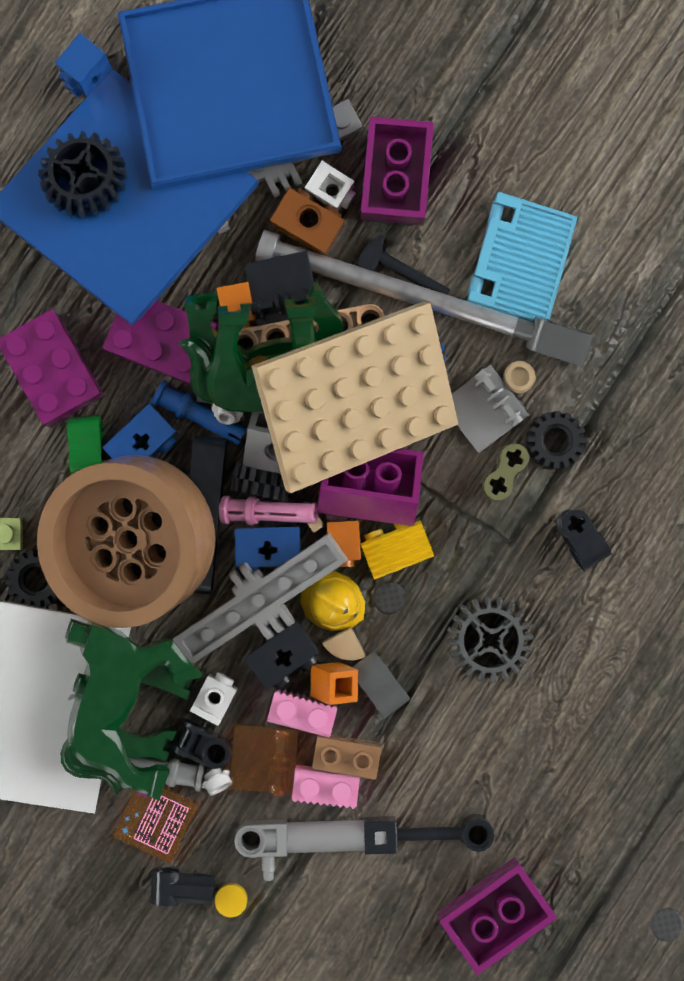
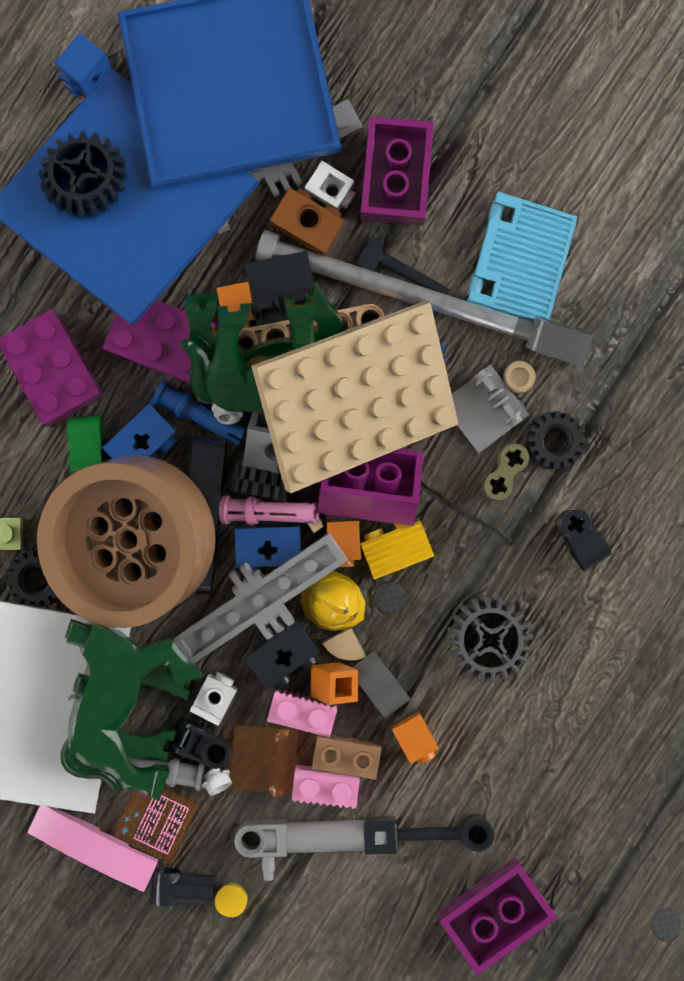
none -> bright pink slope [27,805,158,892]
none -> orange brick [391,711,439,765]

